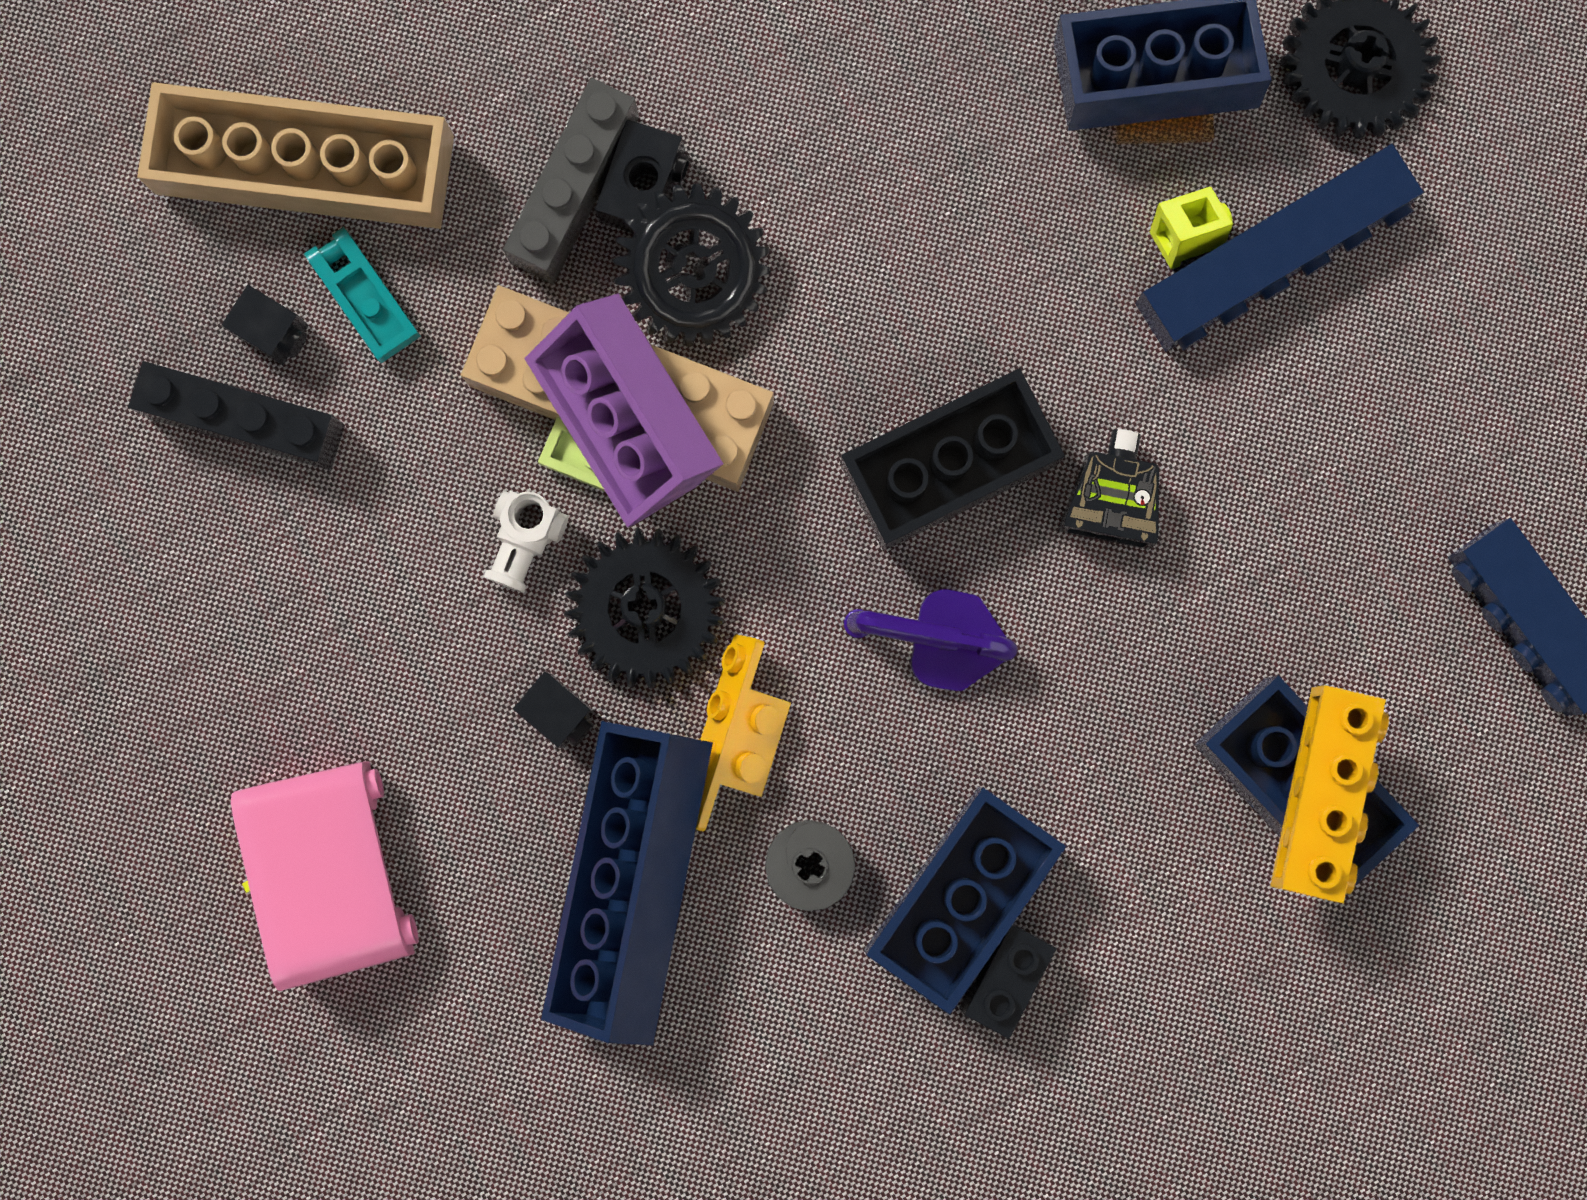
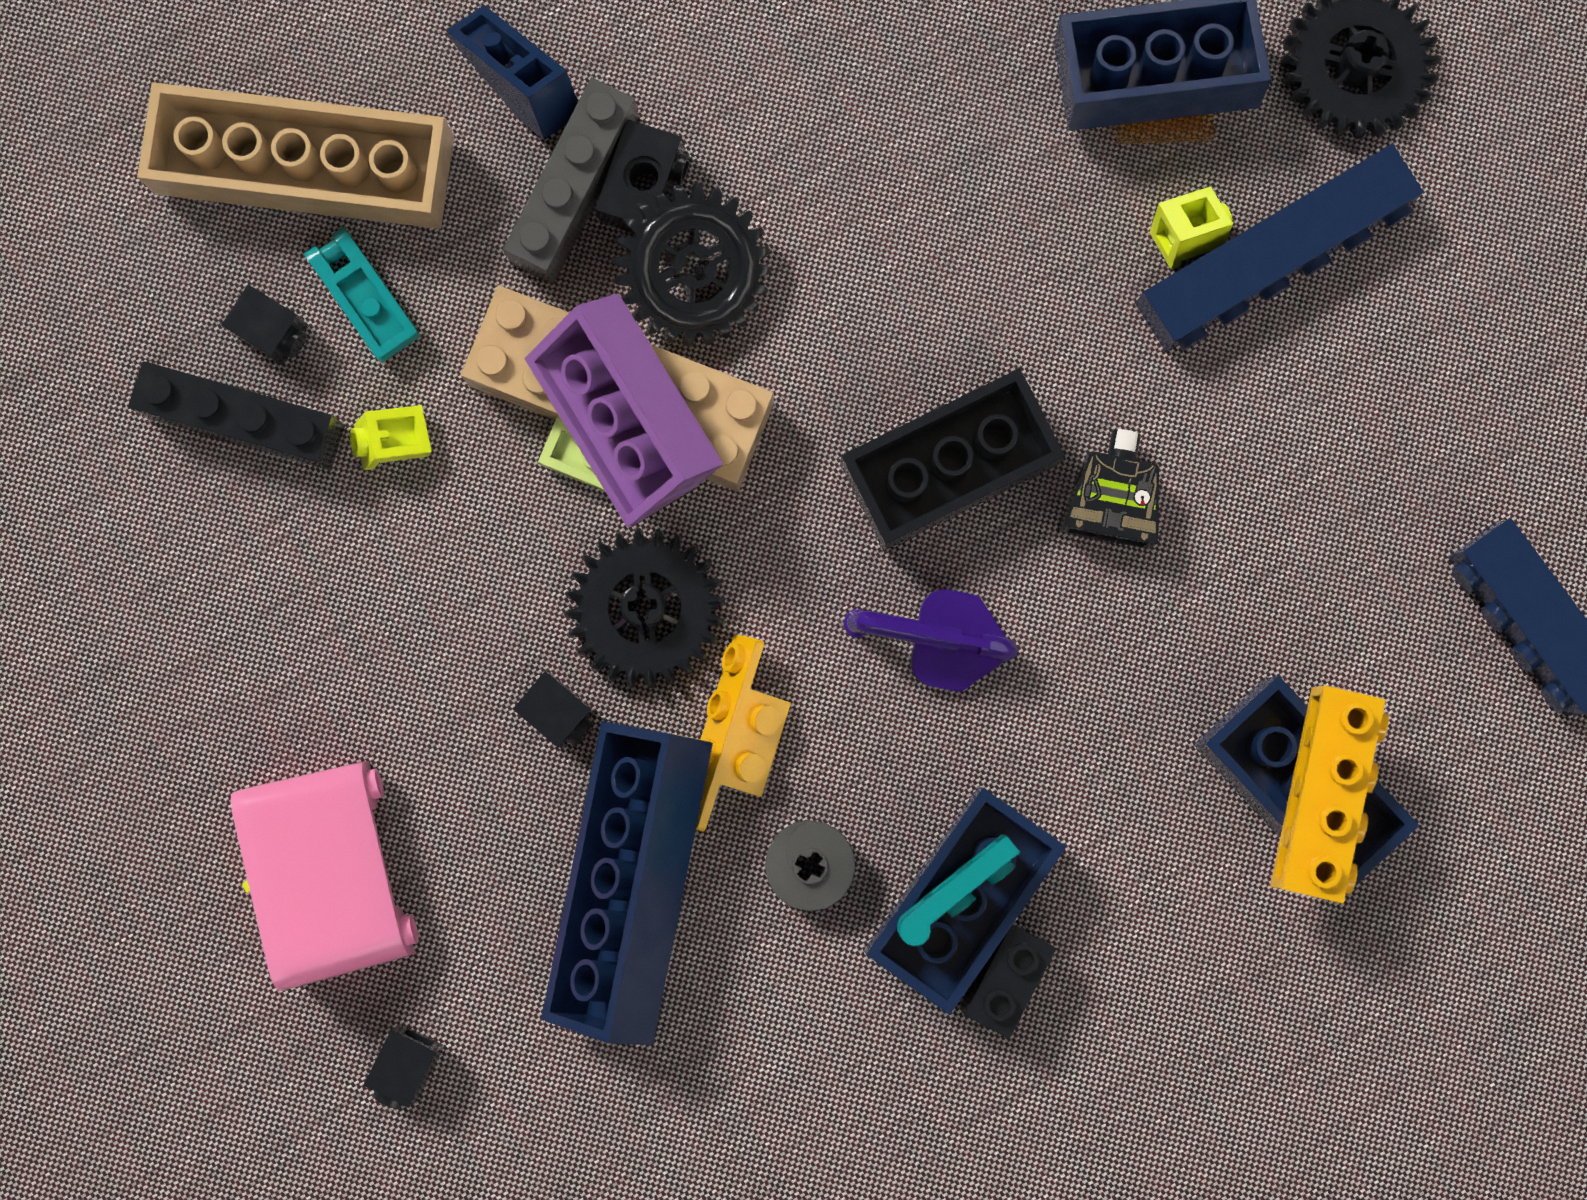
white connector [483,491,569,593] -> none
none -> neon yellow bracket [350,405,432,470]
none -> black brick [364,1024,445,1109]
none -> dark blue slope [446,5,578,140]
none -> teal plate [897,835,1020,946]

